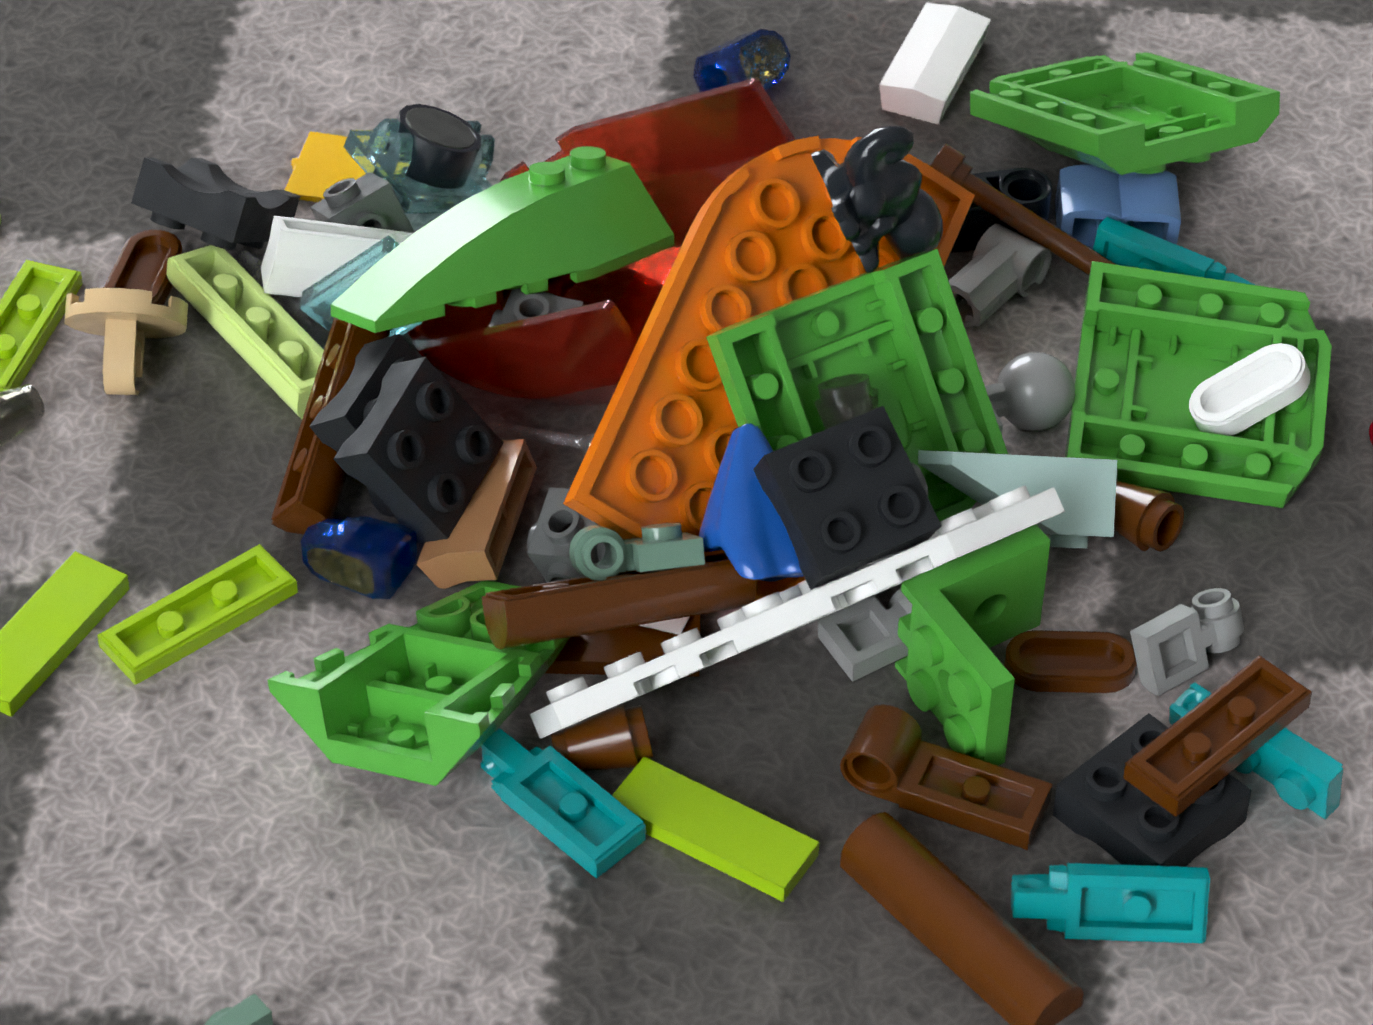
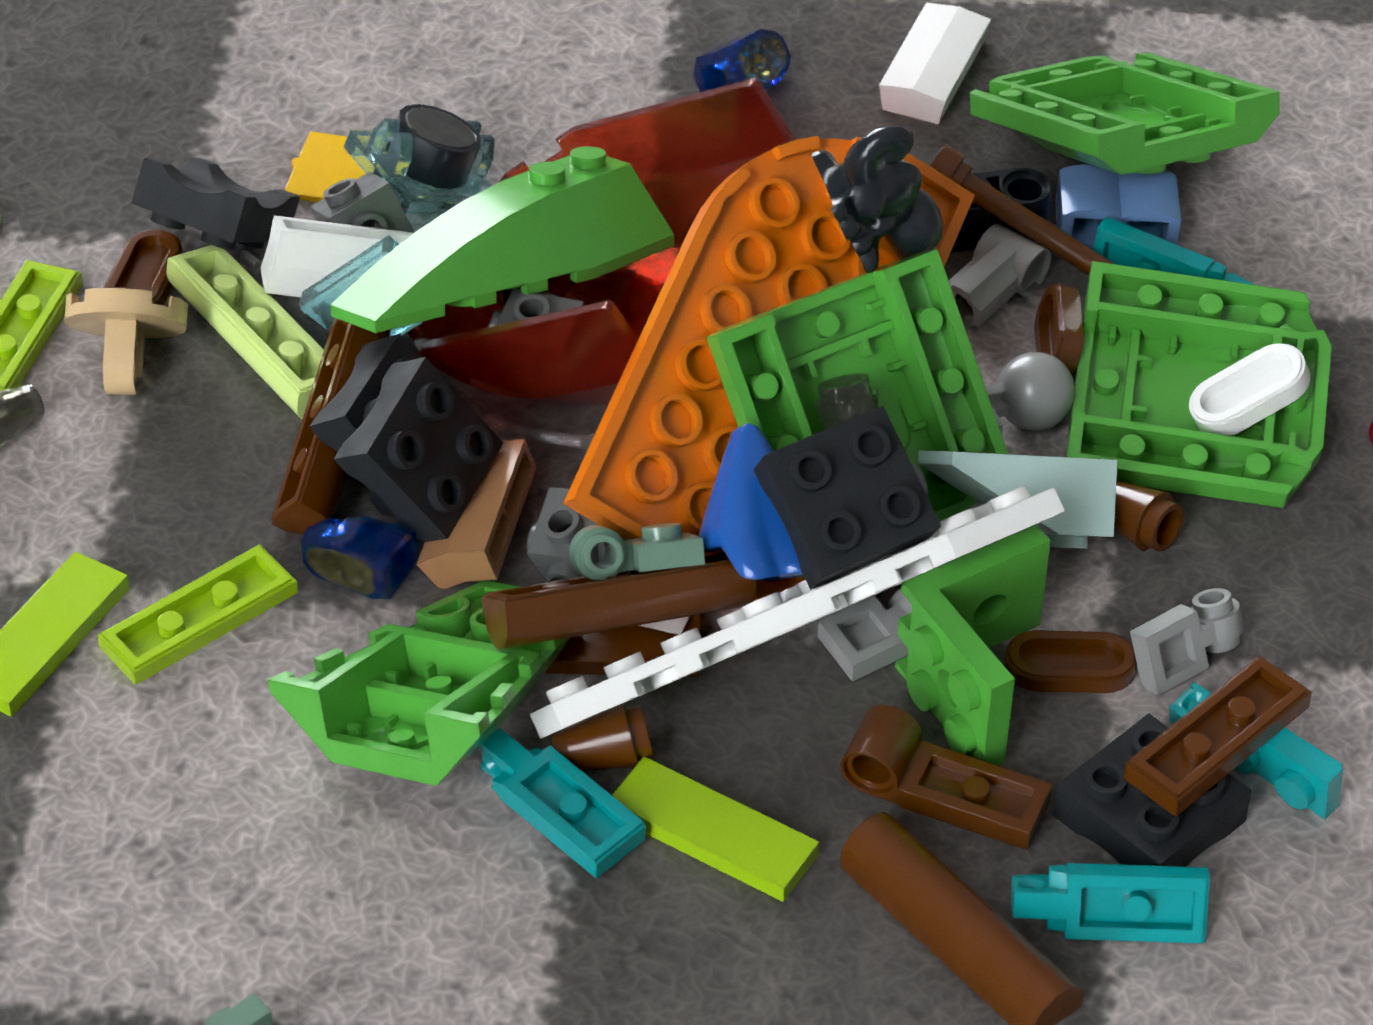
none -> reddish brown tile [1034,283,1084,376]

